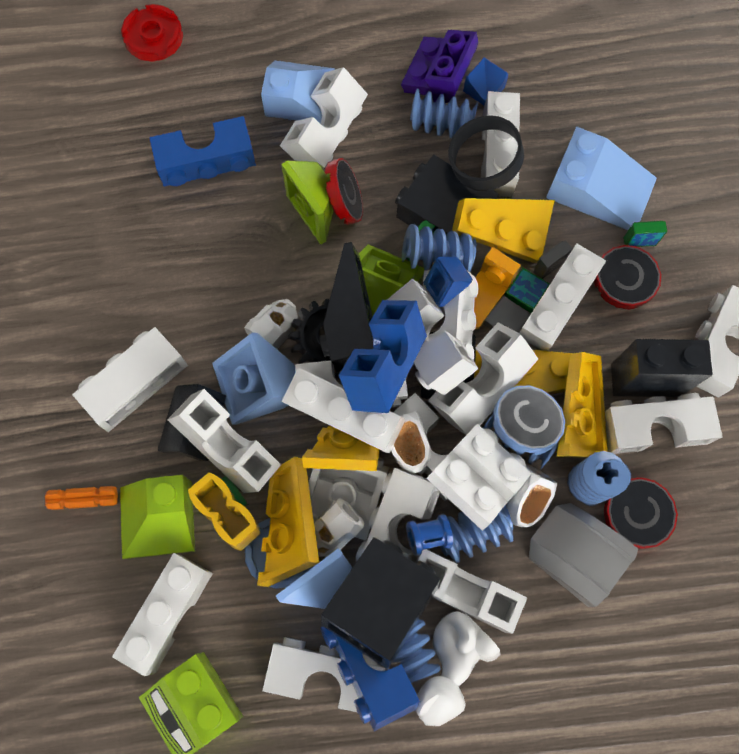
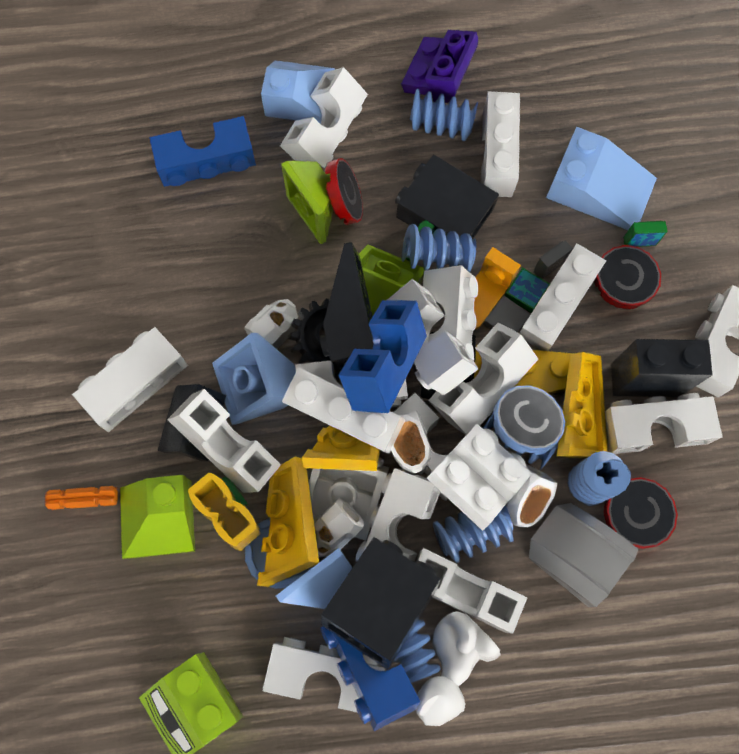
white arch [112,553,213,676] -> none
red tile [121,4,183,62] -> none
blue bush [406,514,453,556] -> none
blue slope [423,257,473,307] -> none
black tyre [448,115,524,191] -> none
yellow wing [452,198,555,263] -> none
blue slope [463,57,508,106] -> none

